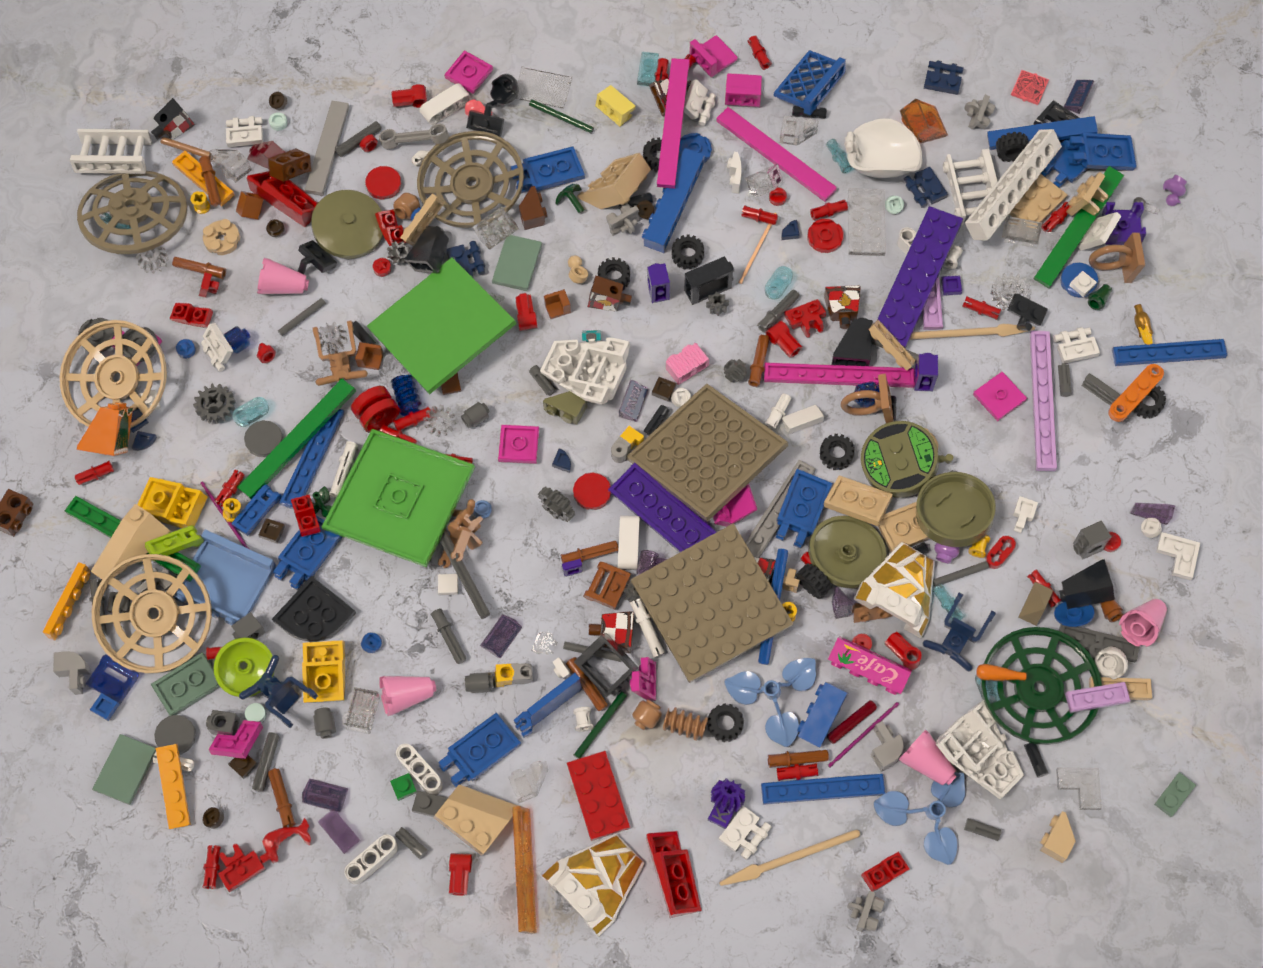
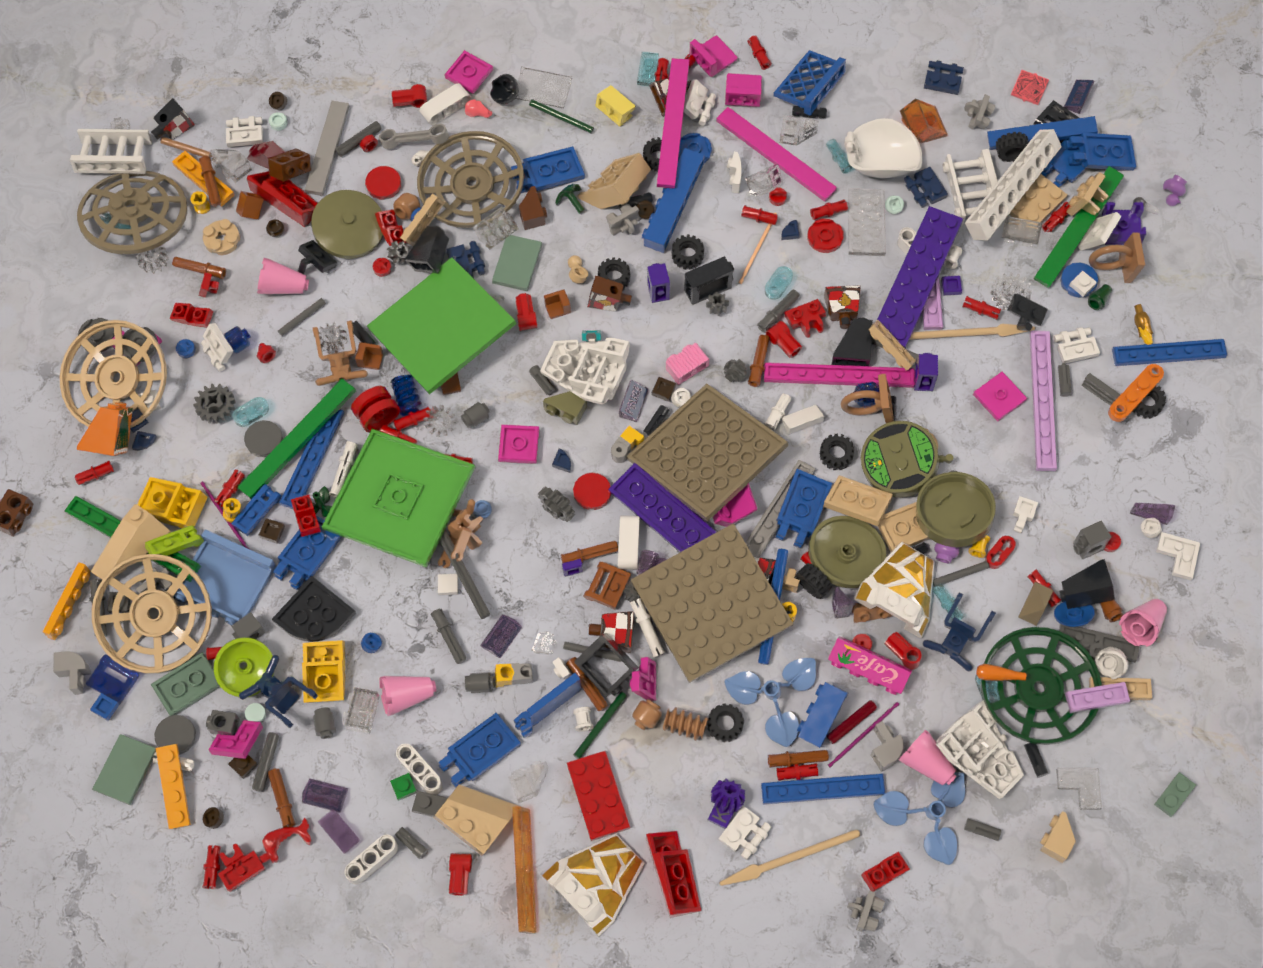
black plate [466,100,505,137] -> none

